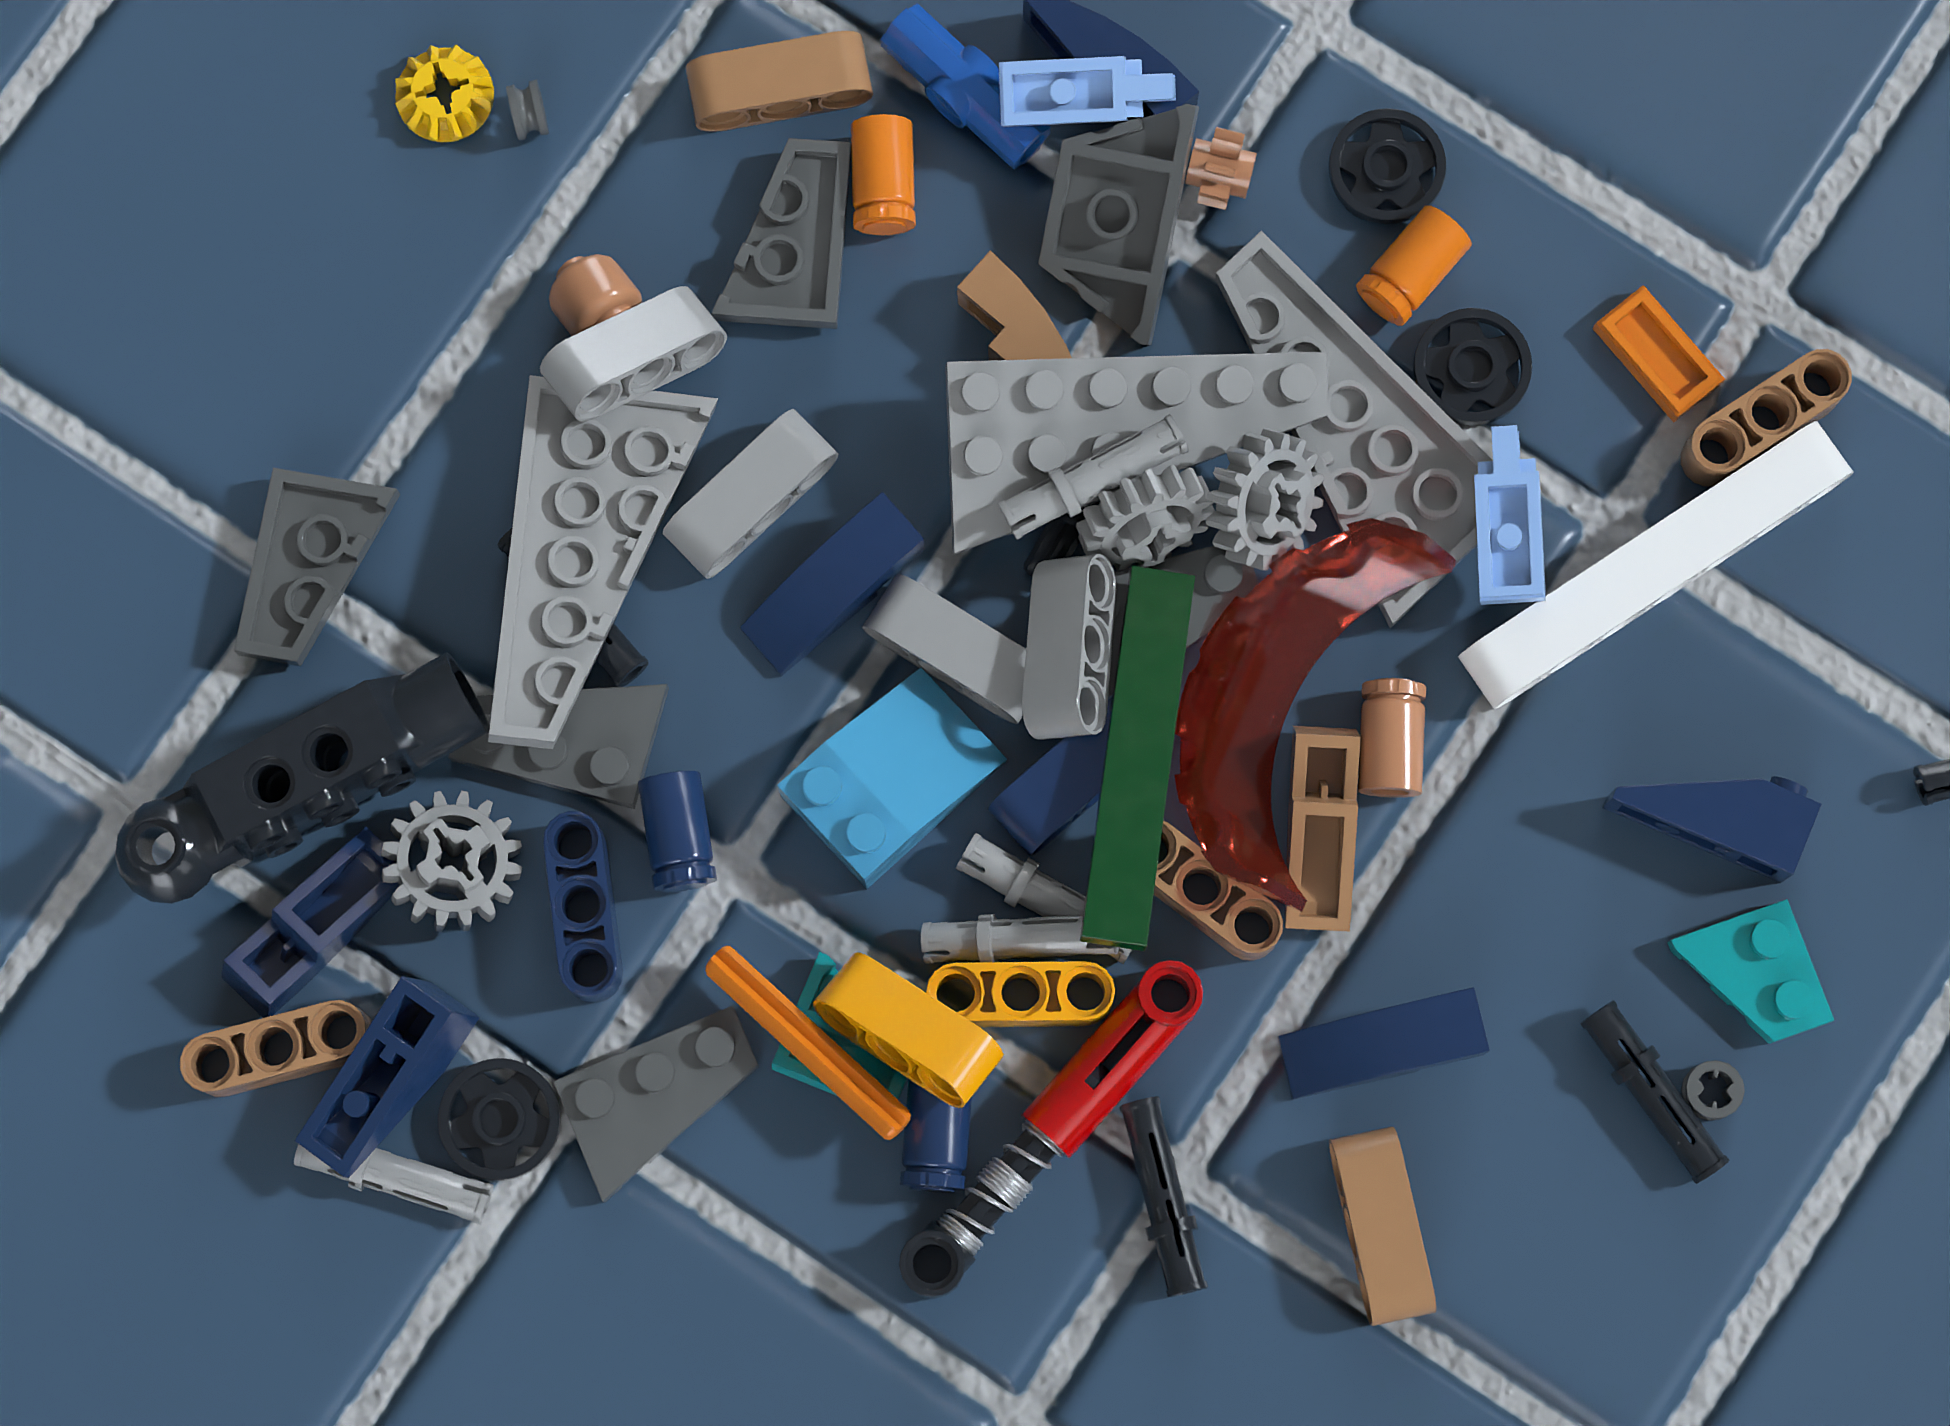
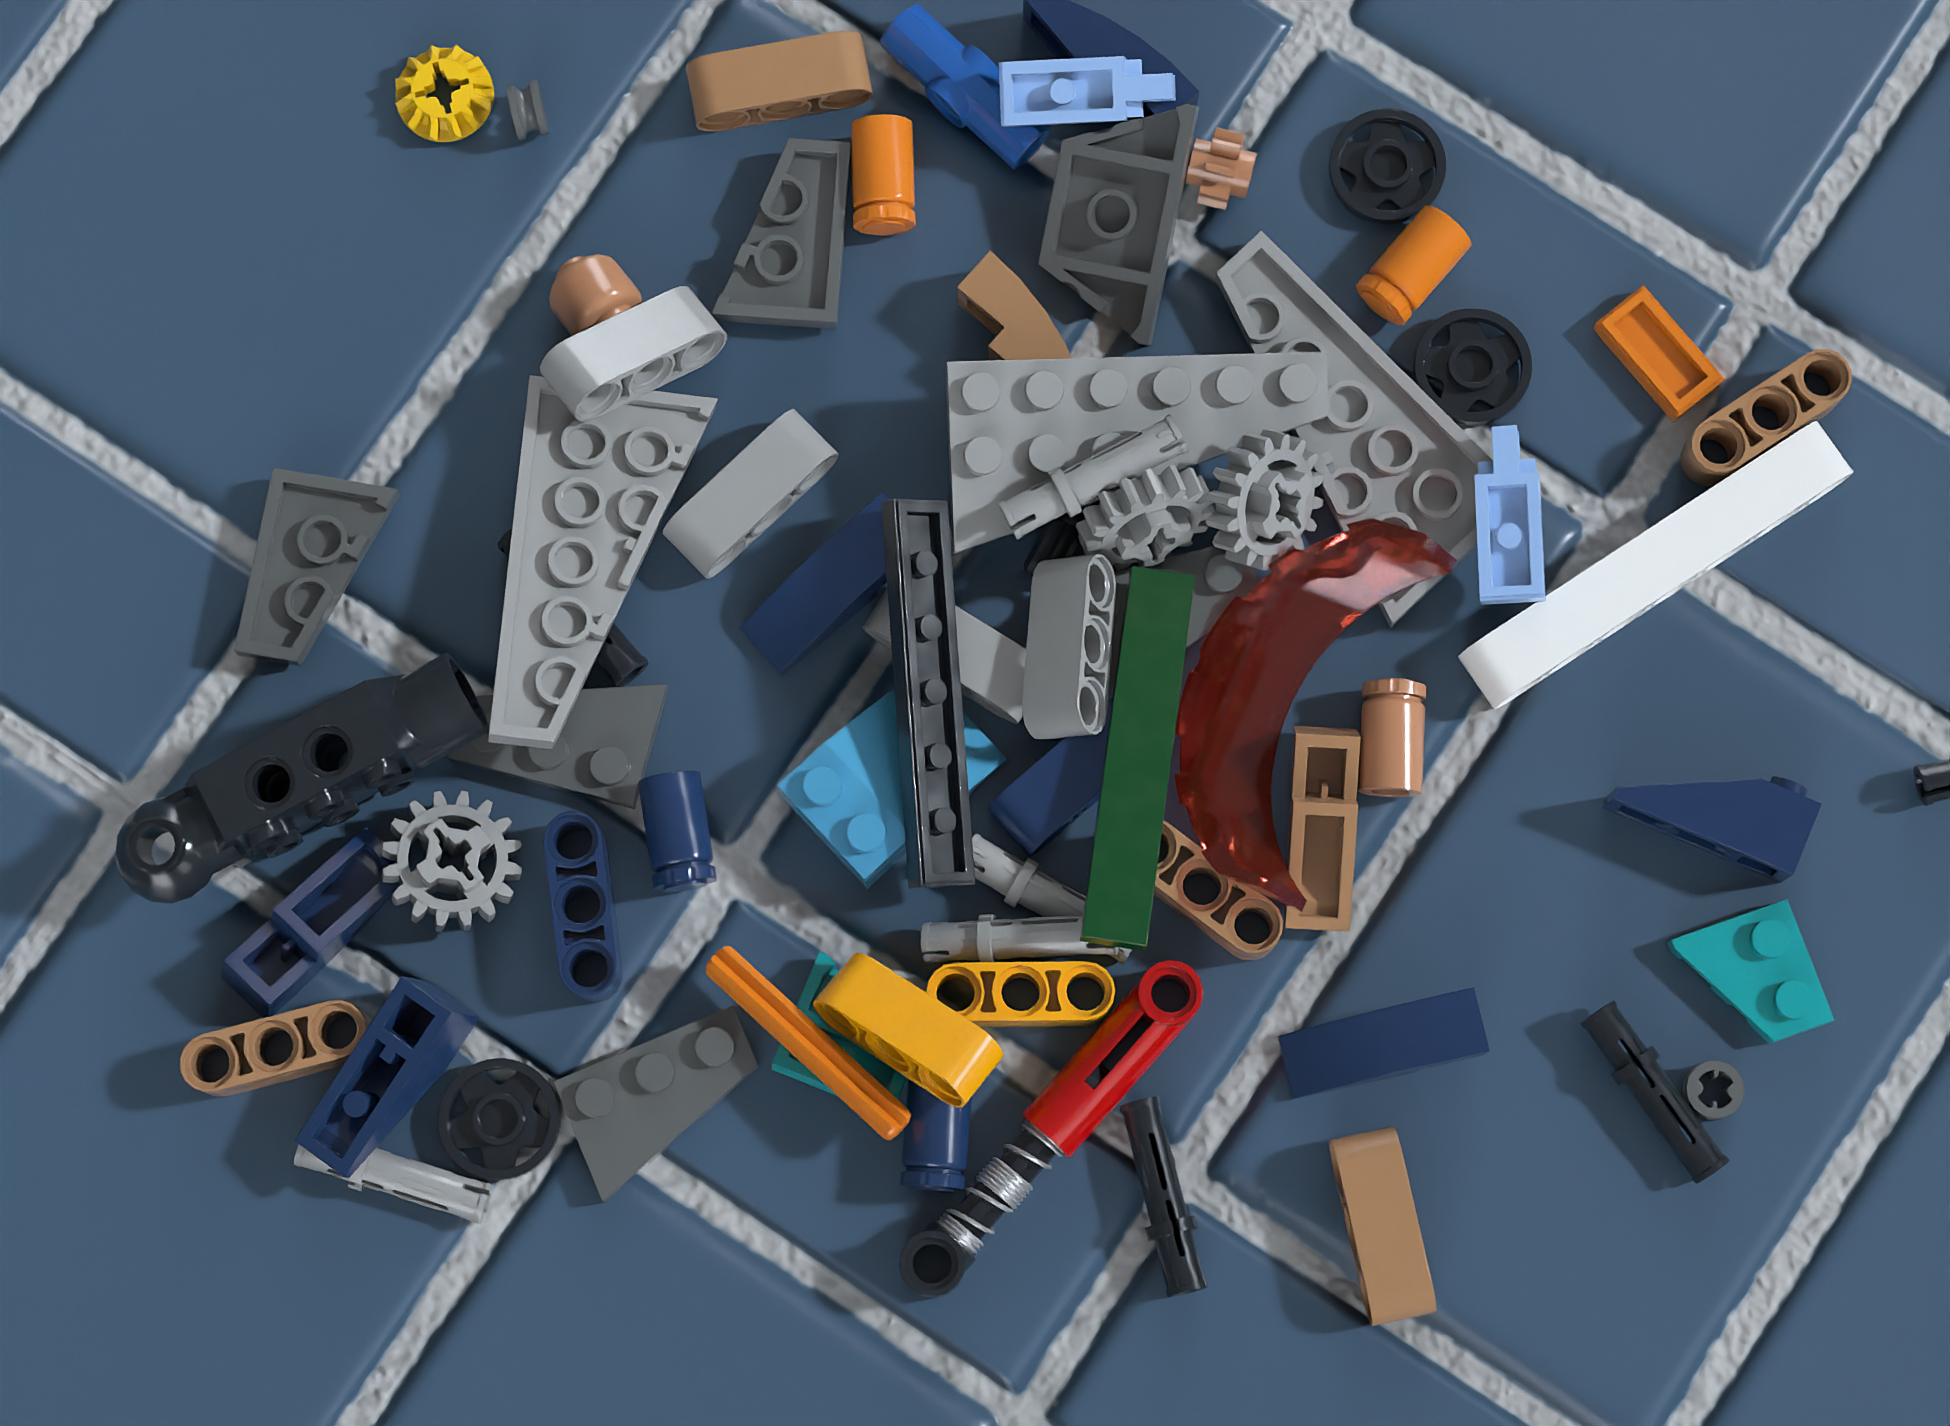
none -> black tile [881,499,975,888]

